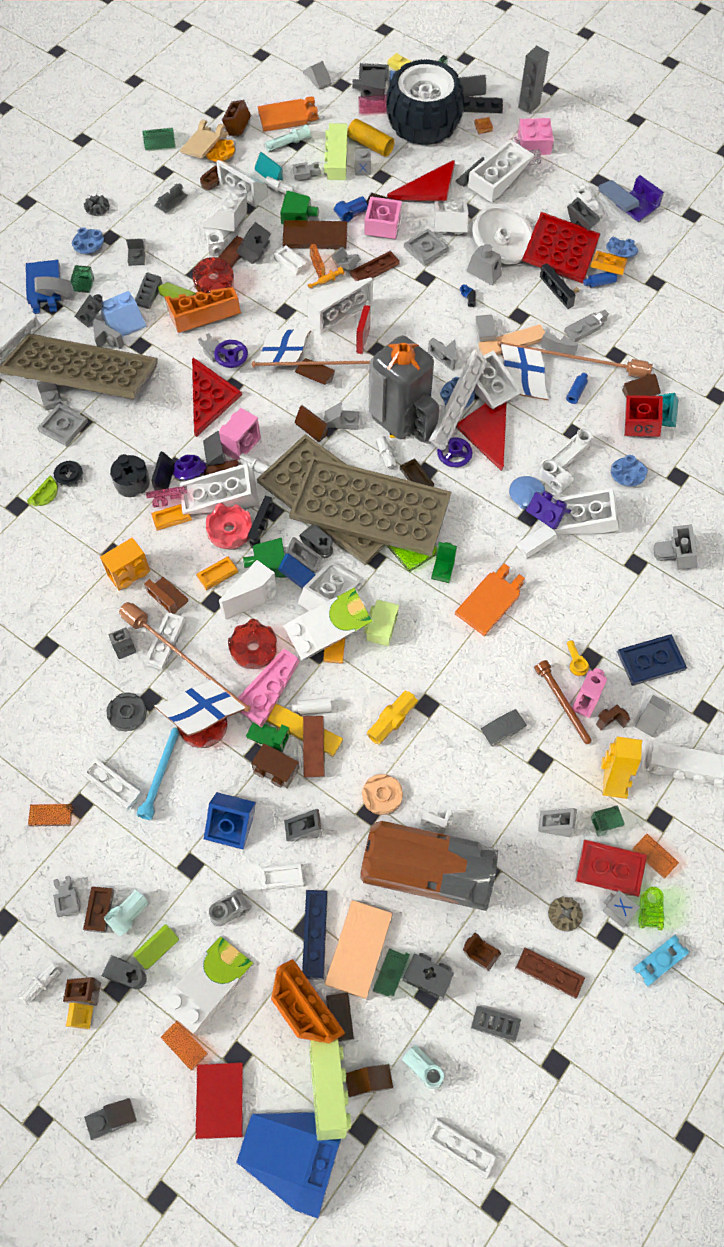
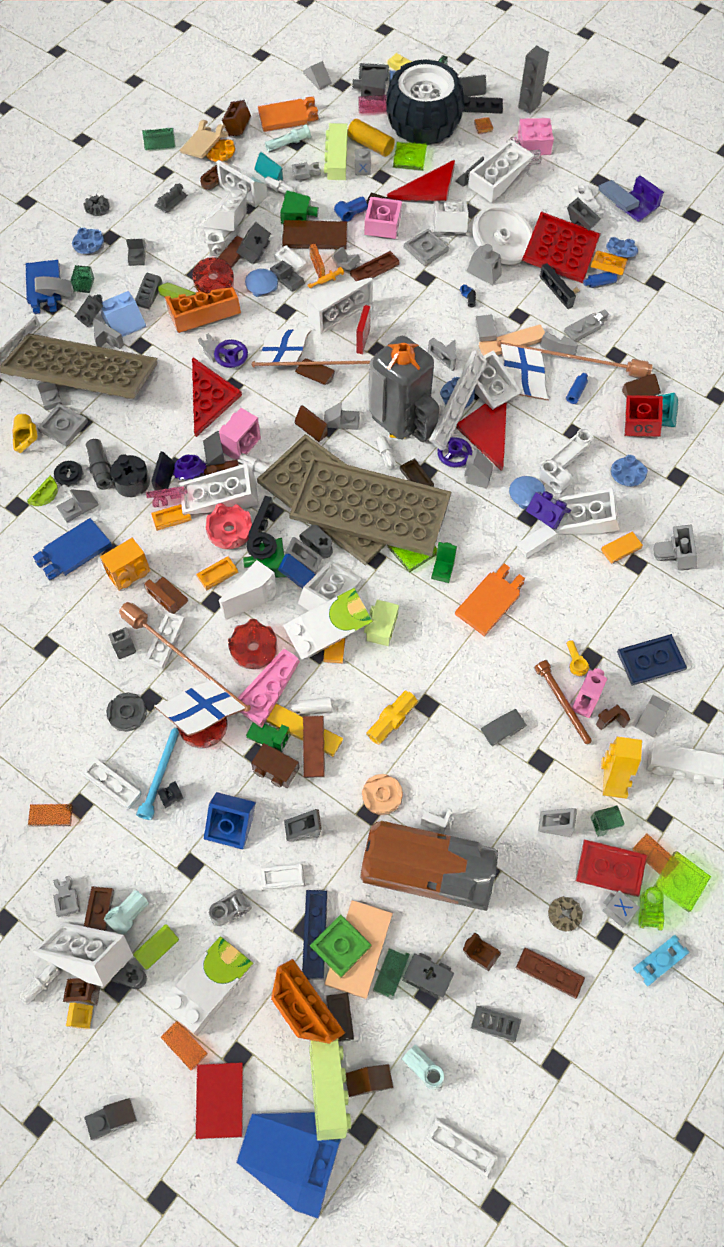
none -> yellow piece [12,414,37,453]
none -> blue tile [33,518,112,581]
none -> white slope [33,922,133,987]
none -> light grey slope [57,489,99,522]
none -> dark grey piece [86,439,113,490]
none -> black wheel [157,781,184,808]
none -> medium blue dish [245,269,278,297]
none -> black gear [247,532,277,561]
none -> dark grey slope [270,260,305,292]
none -> bright green tile [310,914,372,978]
none -> clear neon green tile [393,142,427,171]
none -> light grey slope [465,449,493,489]
none -> light orange tile [601,531,643,564]
none -> clear neon green tile [654,851,711,912]

